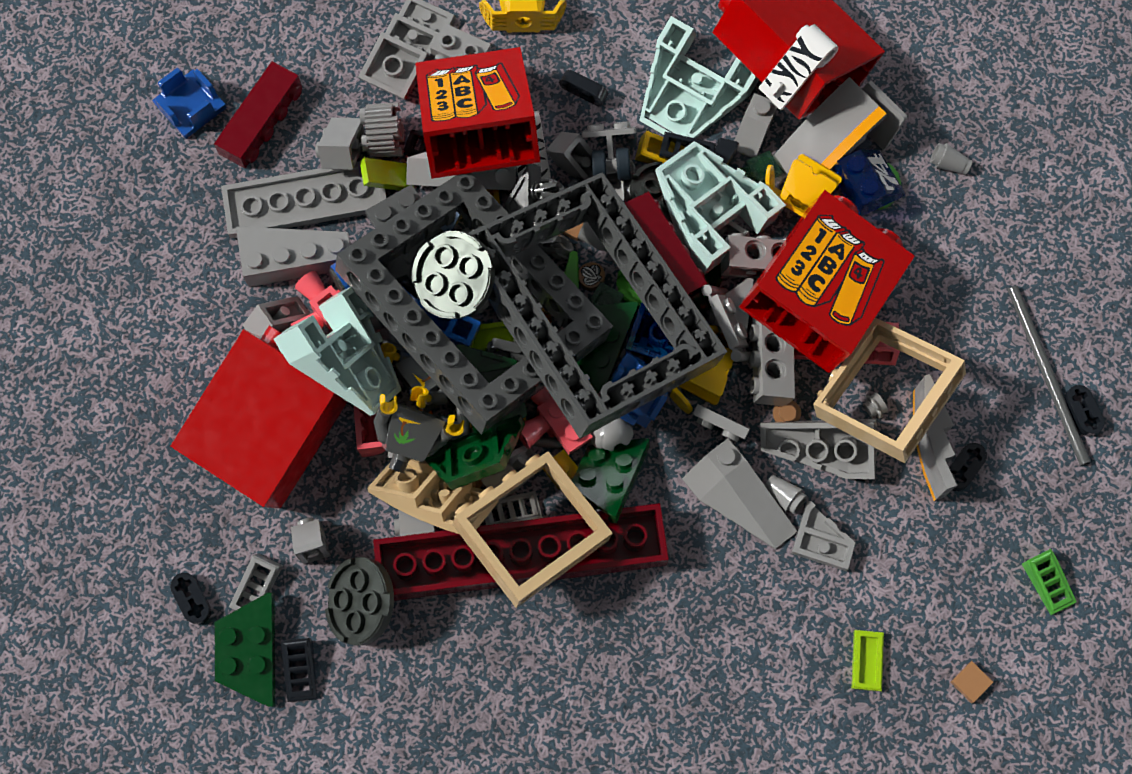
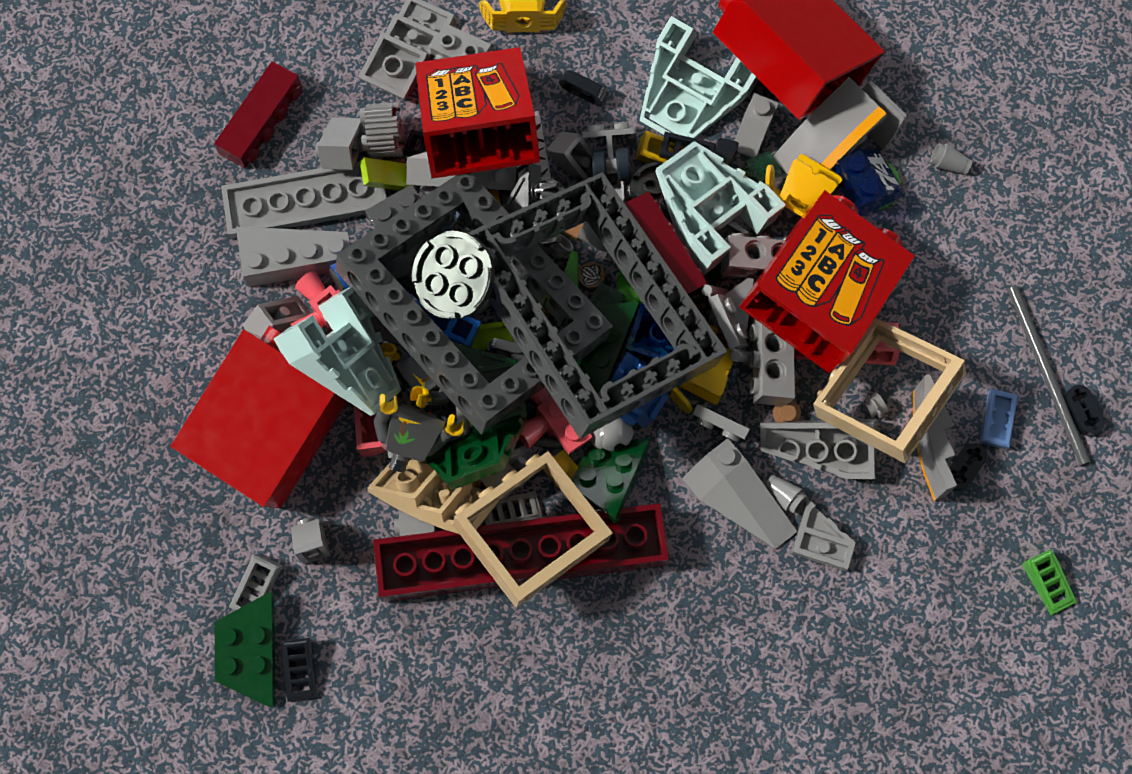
blue panel [152,67,227,139] -> none
black beam [170,573,211,625] -> none
pearl dark grey tile [325,557,394,646] -> none
white door [759,24,839,110] -> none
lime tile [851,630,884,692] -> none
medium nougat tile [950,661,993,704] -> none
none -> medium blue plate [980,389,1018,450]

